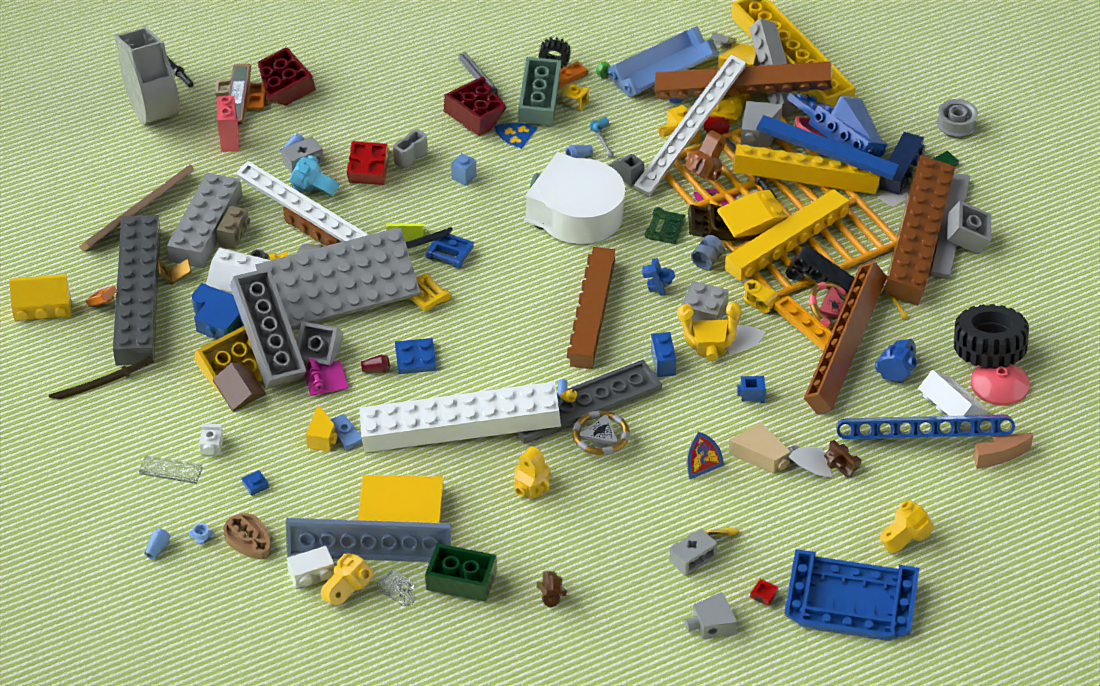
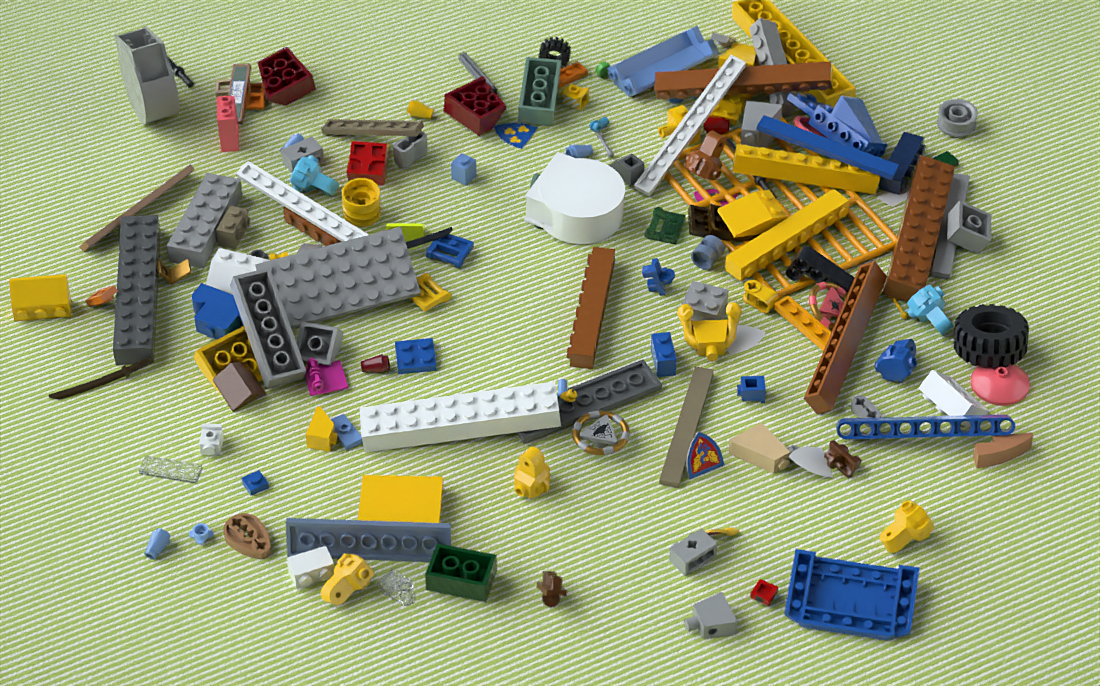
none -> dark tan tile [321,119,424,136]
none -> yellow wheel [342,178,381,227]
none -> yellow cone [407,100,434,120]
none -> dark tan tile [659,366,714,488]
none -> light grey beam [851,396,881,427]
none -> medium azure piece [907,285,954,336]

